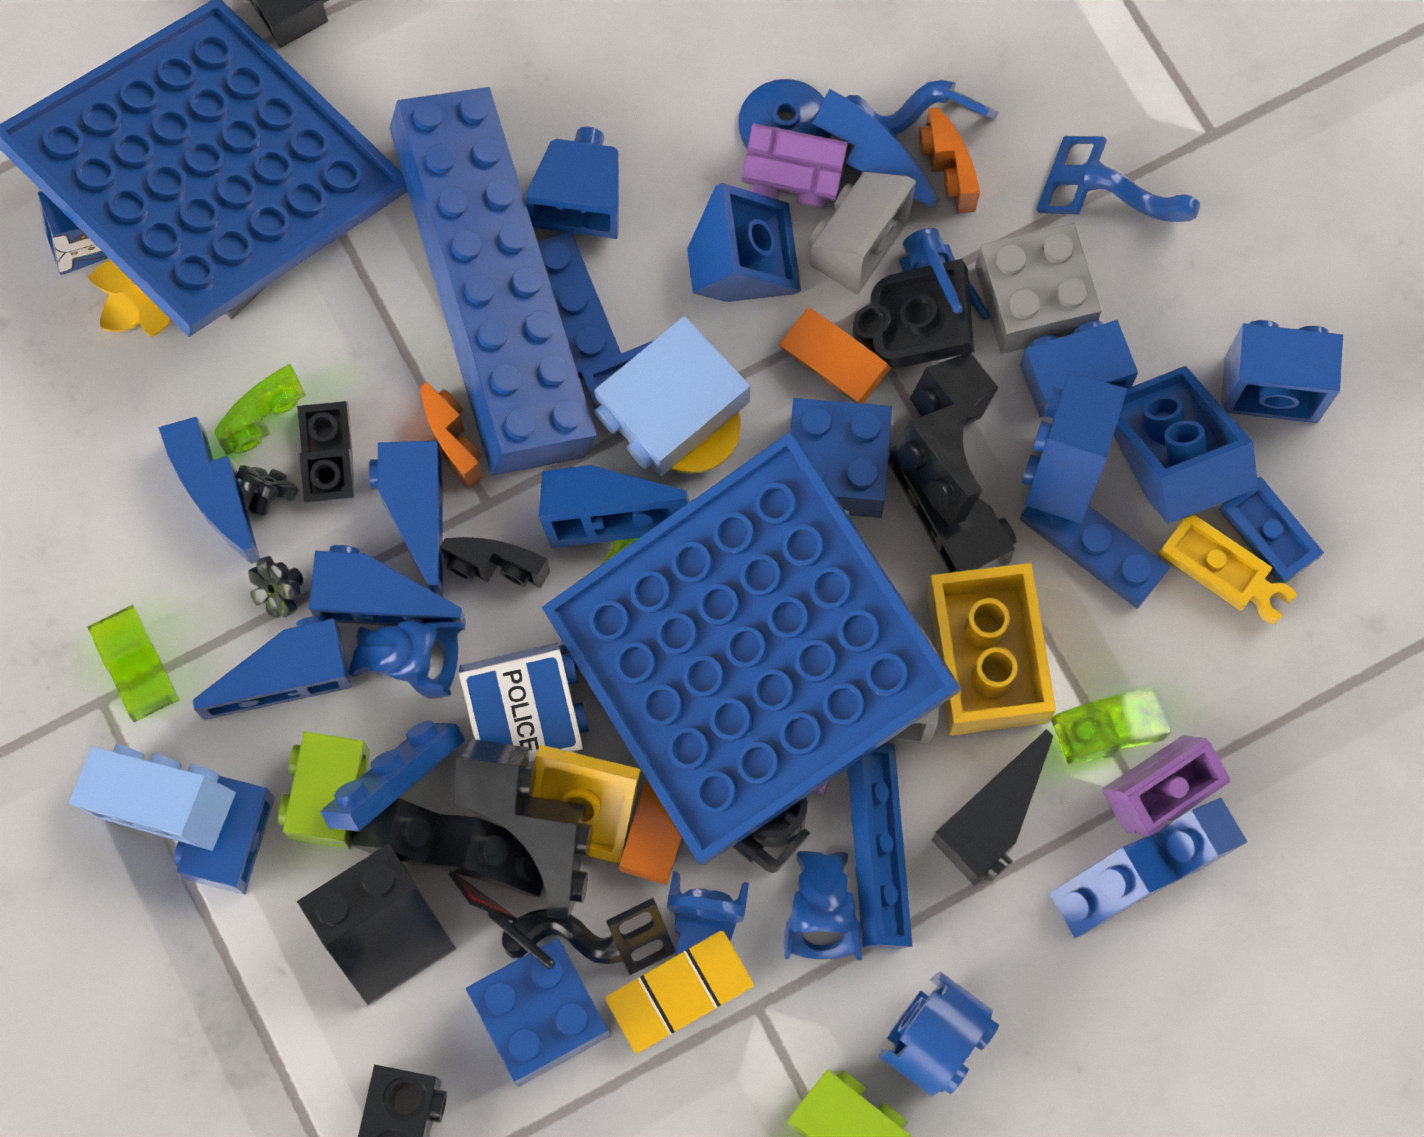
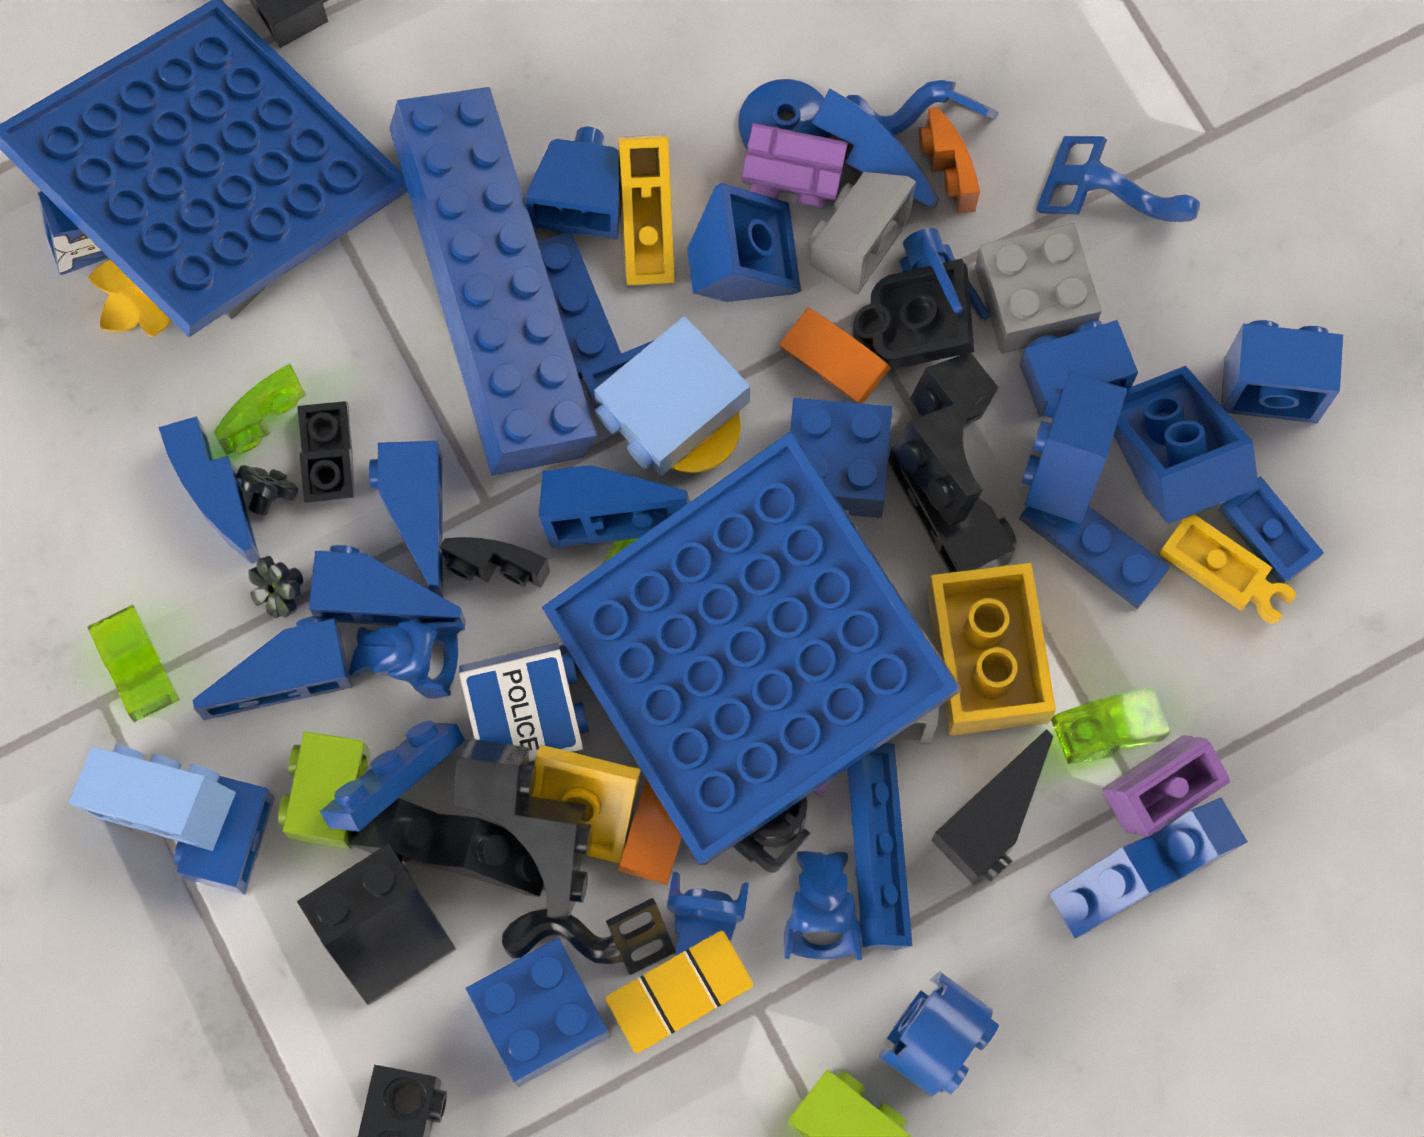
orange slope [419,381,483,490] -> none
black piece [448,872,555,969] -> none
none -> yellow slope [617,134,675,285]

